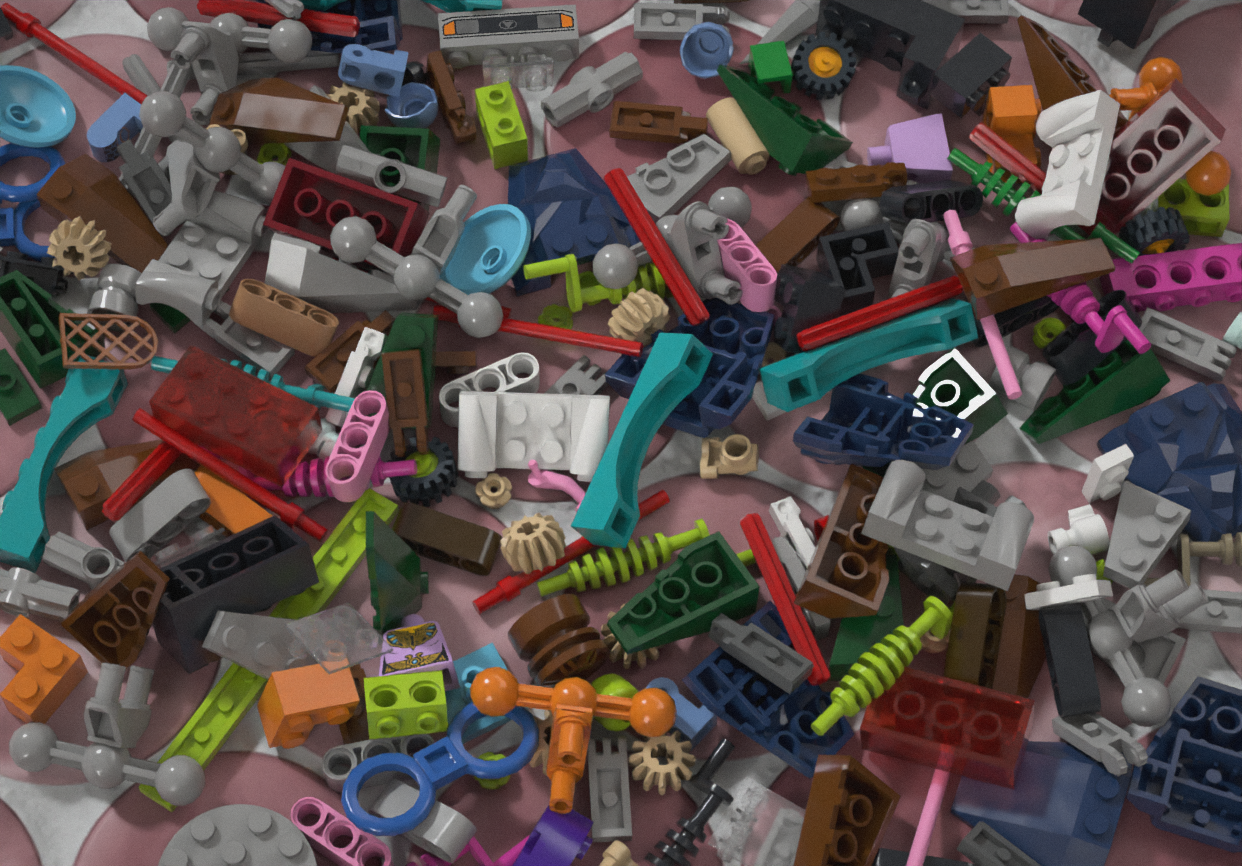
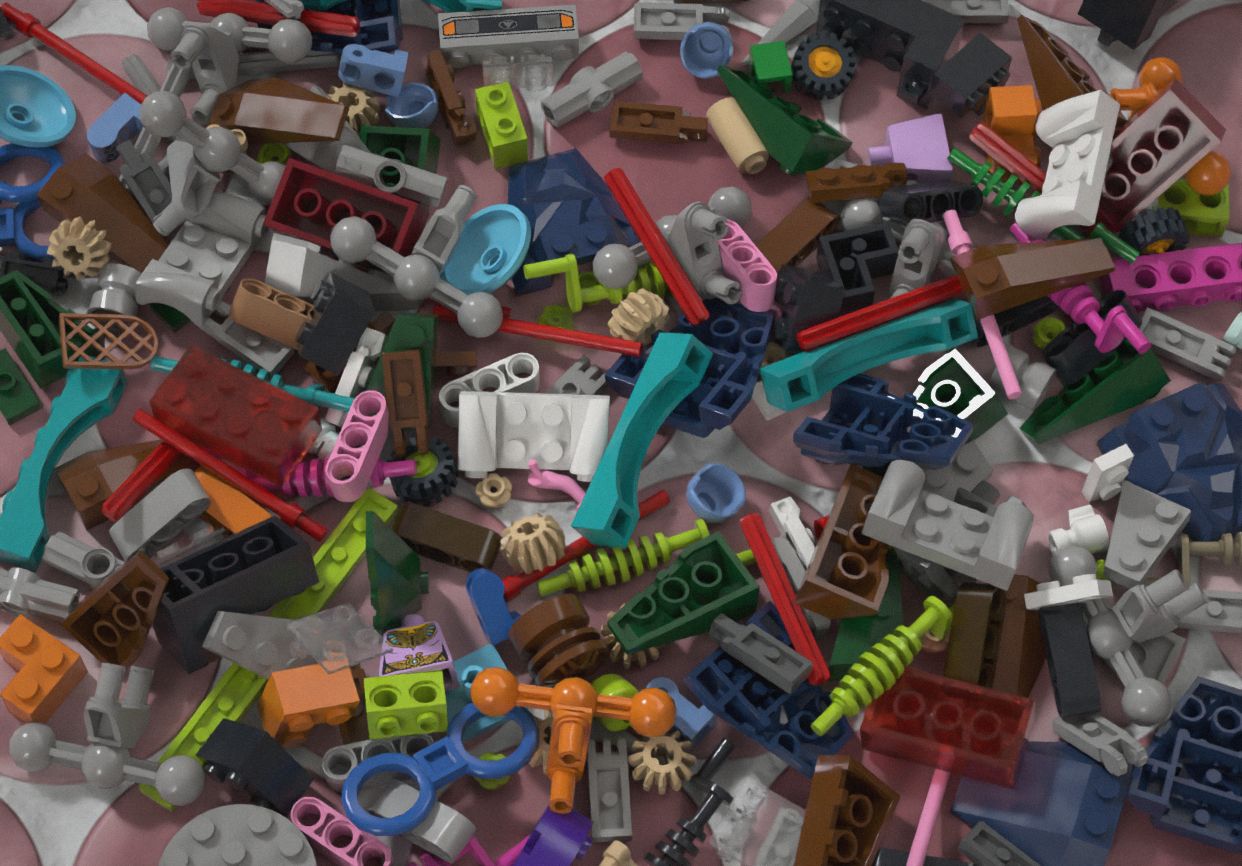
black hinge [402,61,428,86] -> none
light grey wing [627,134,731,223] -> none
tan plate [700,434,759,479] -> none
none -> black brick [196,718,314,817]
none -> black brick [295,273,375,376]
none -> blue leg [465,568,522,645]
none -> medium blue hair [686,463,746,523]

